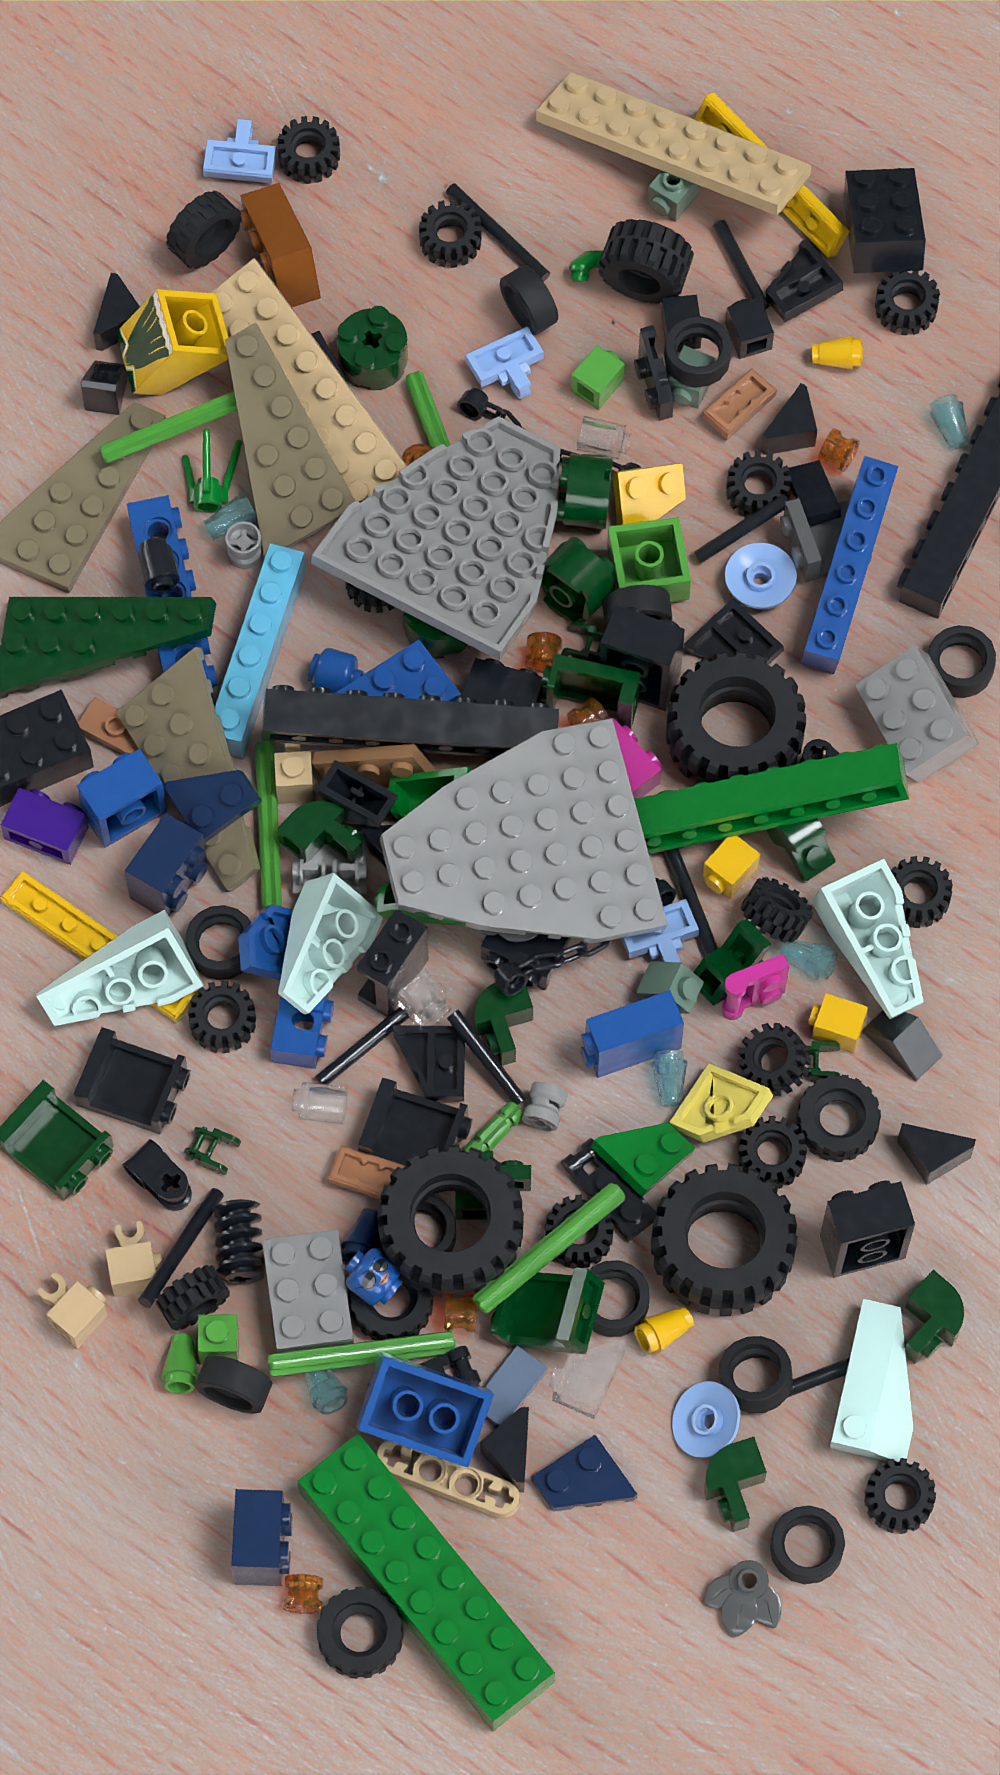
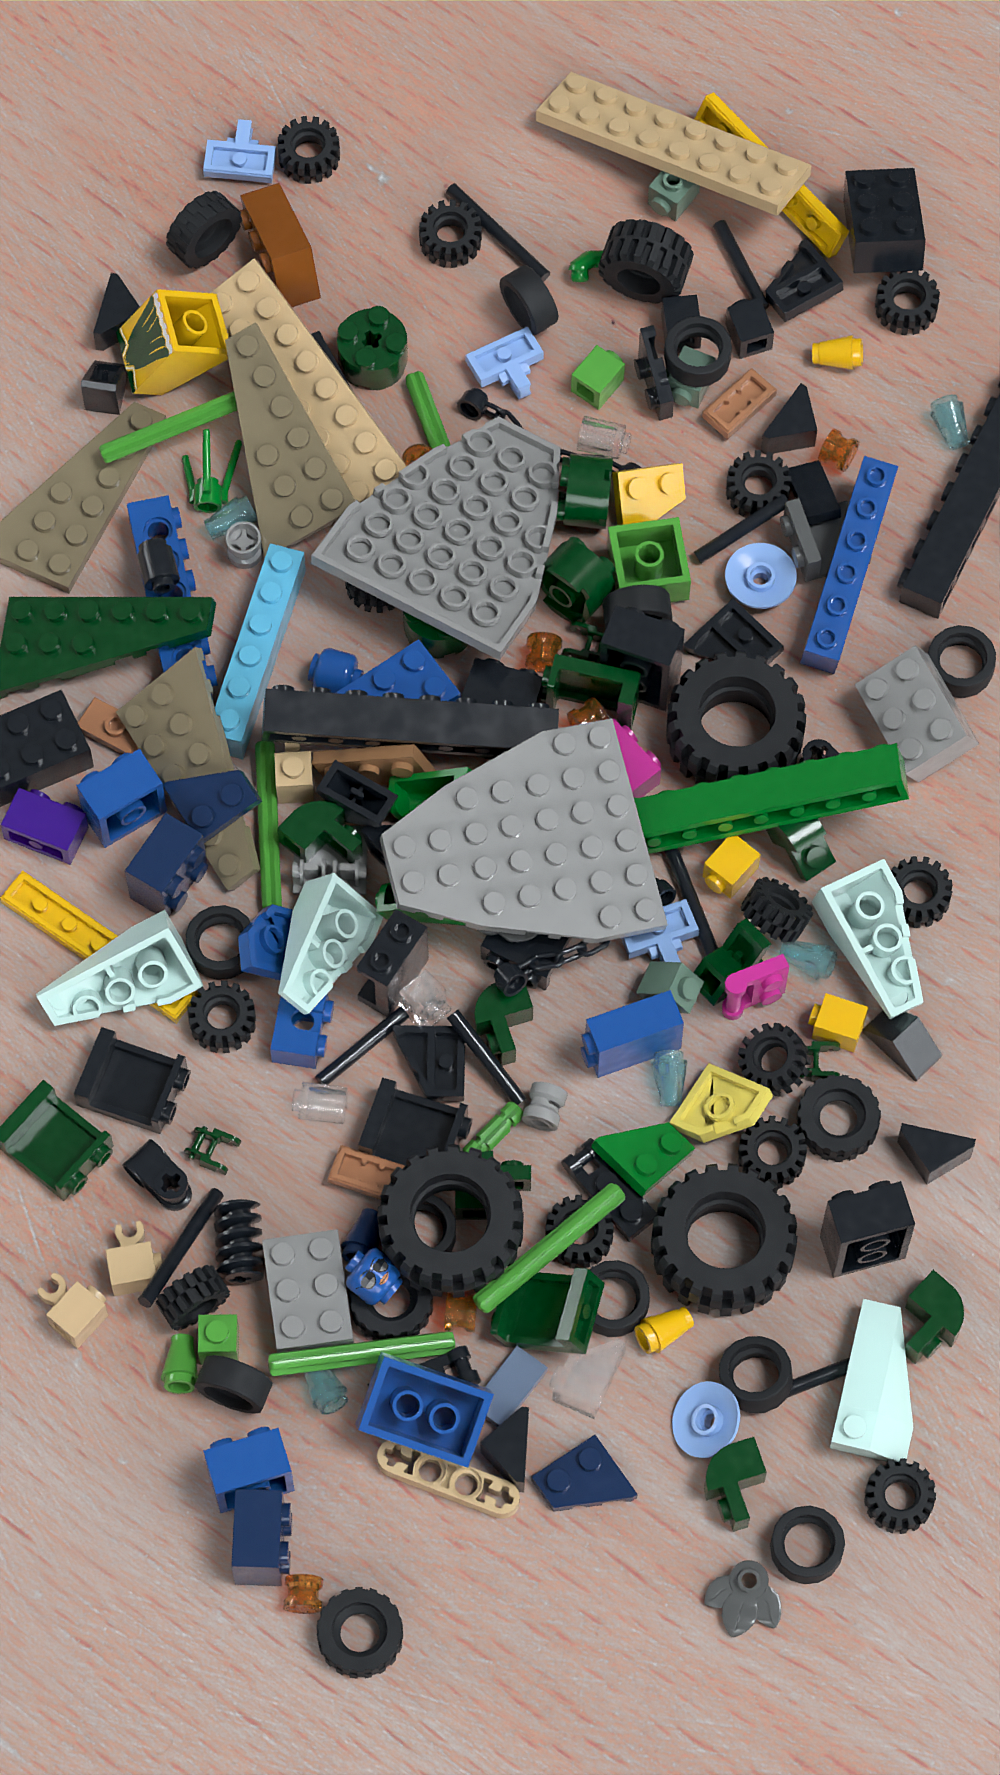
green brick [297,1433,555,1732] -> none
none -> blue brick [203,1427,295,1514]

